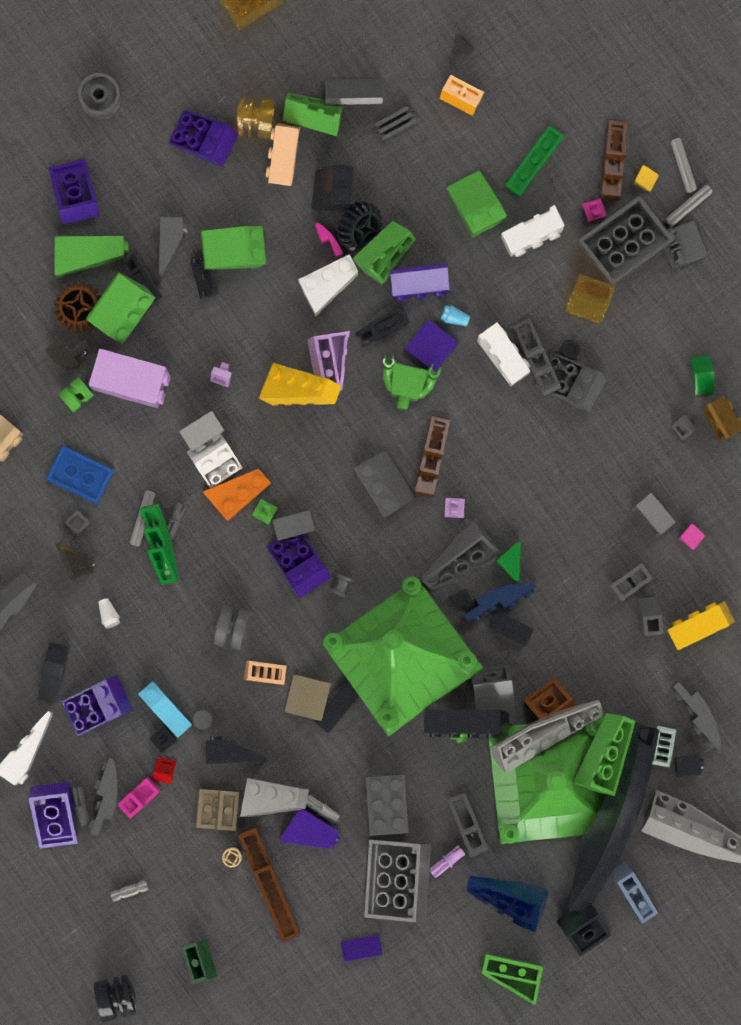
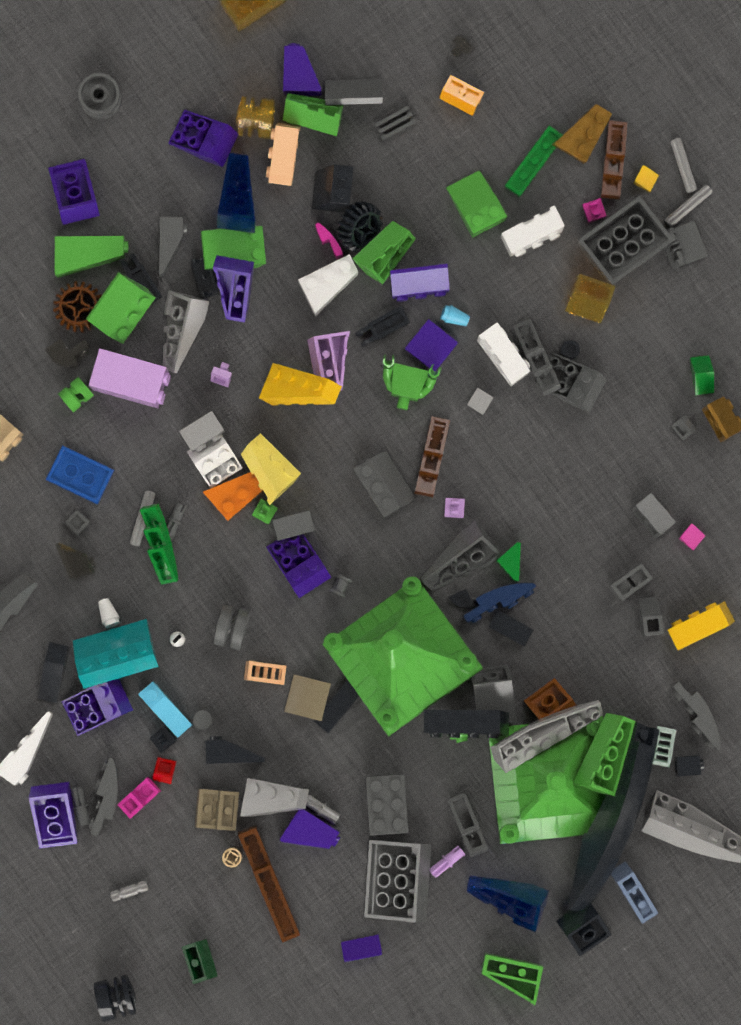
none -> teal slope [73,619,159,689]
none -> light grey wedge [163,290,209,373]
none -> white hinge [170,631,185,647]
none -> dark purple wedge [213,255,254,322]
none -> clear blue wedge [217,153,255,233]
none -> light yellow wedge [241,433,301,505]
none -> dark purple slope [283,43,321,96]
none -> light grey slope [467,388,494,415]
none -> pearl gold wing [552,104,612,164]

